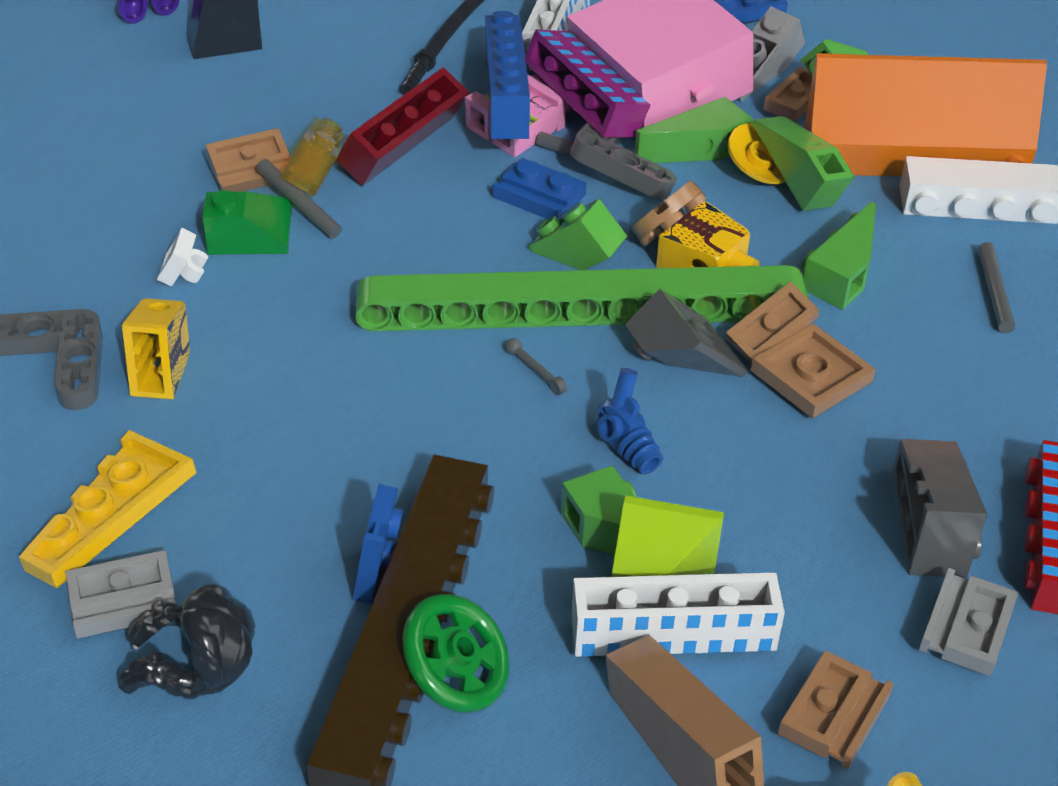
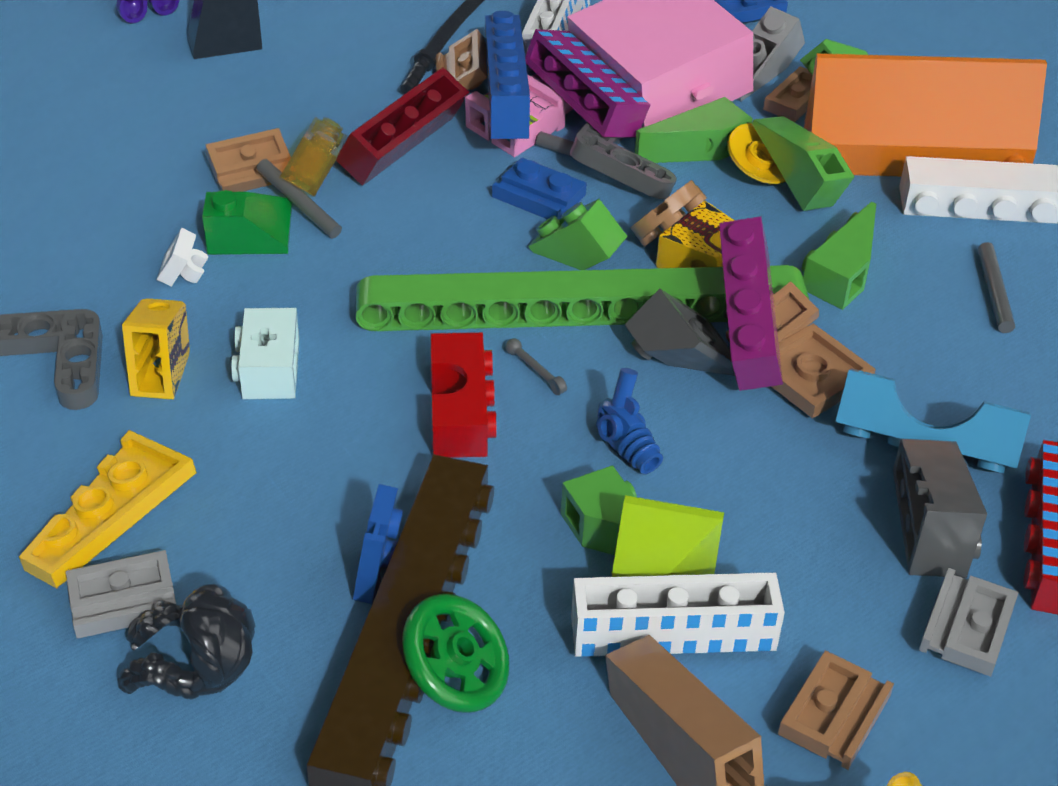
none -> light aqua brick [231,308,300,399]
none -> red arch [431,332,496,458]
none -> medium nougat plate [436,29,487,90]
none -> magenta brick [719,216,783,391]
none -> dark azure arch [835,368,1031,473]

